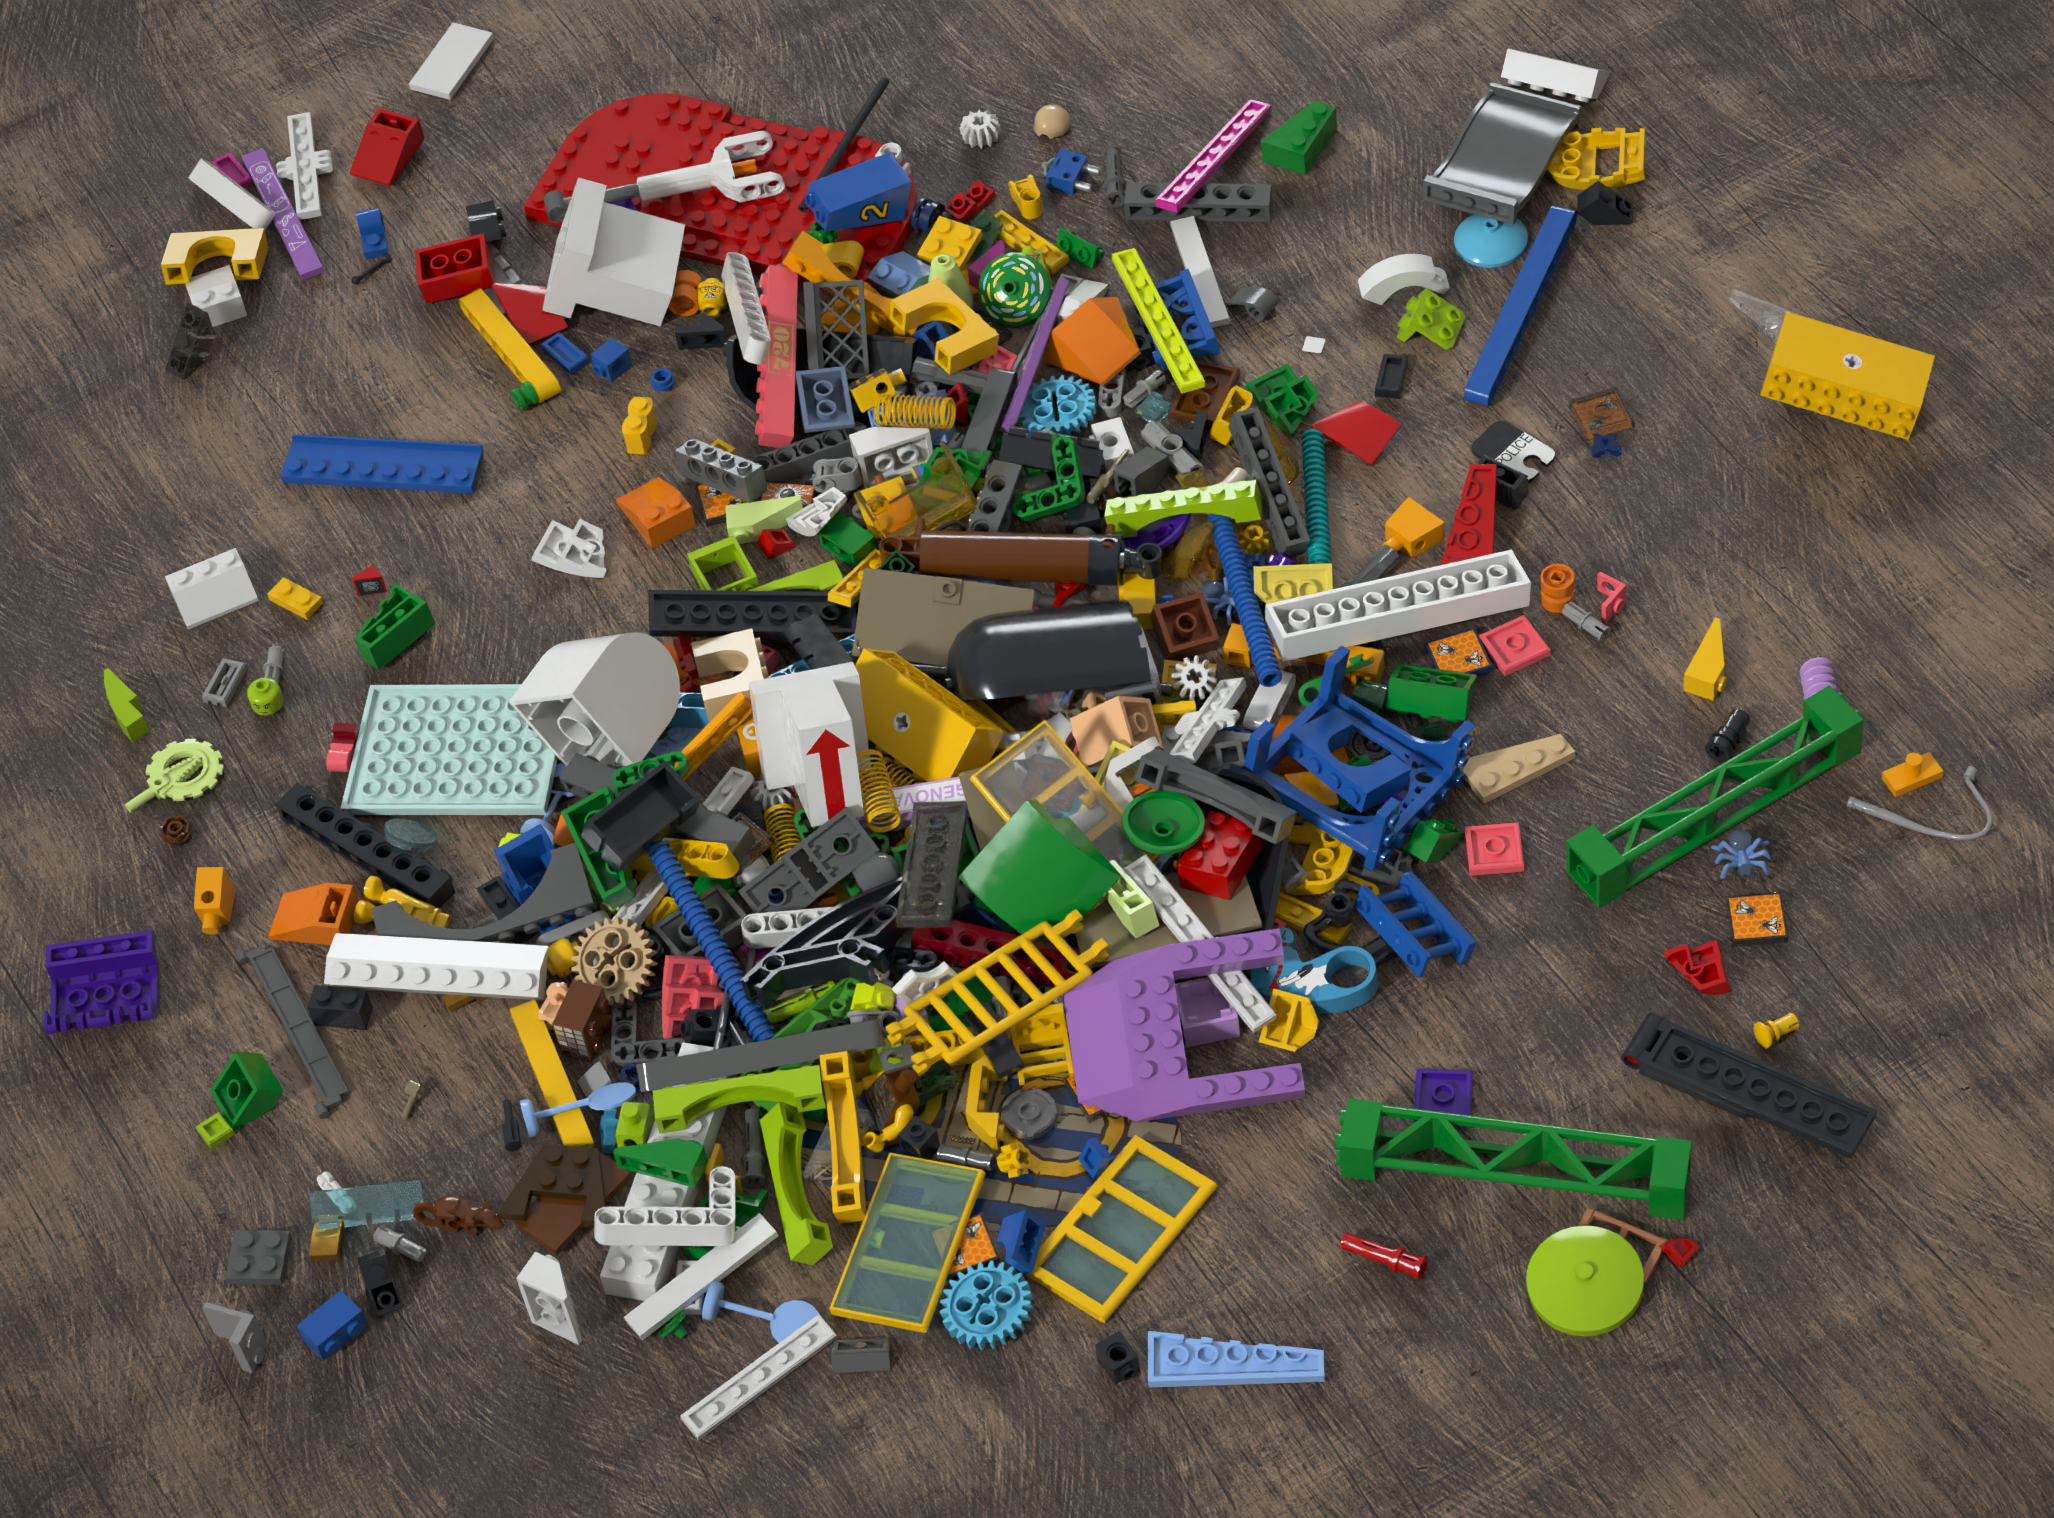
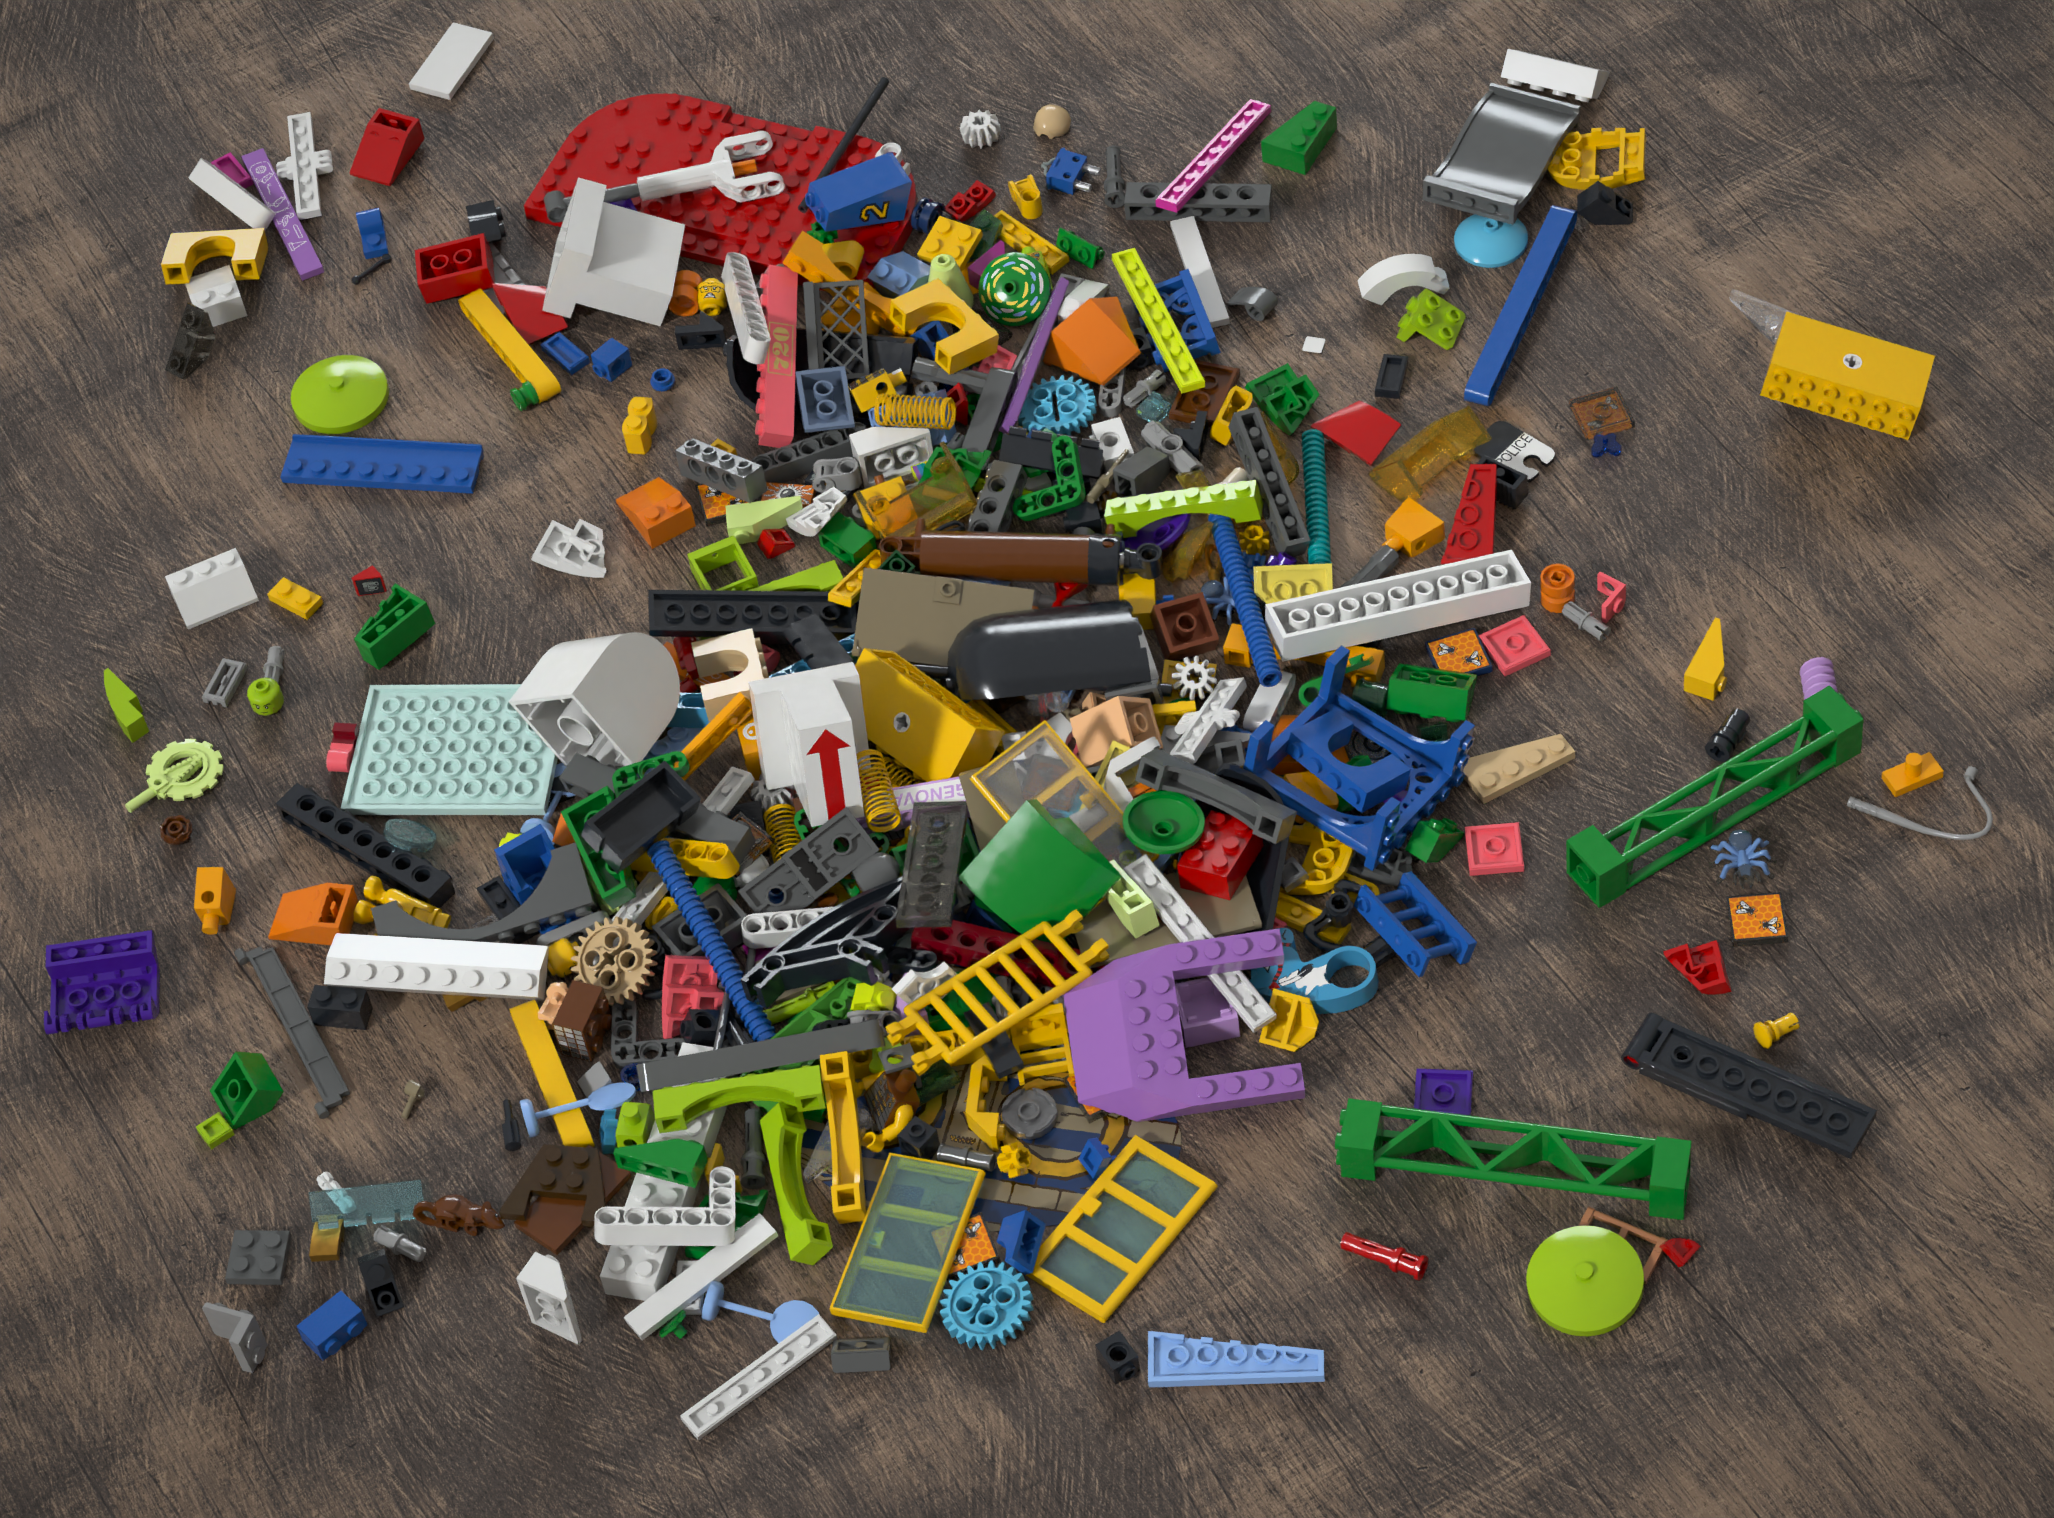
none -> lime dish [291,355,389,434]
none -> clear yellow windscreen [1368,406,1492,503]

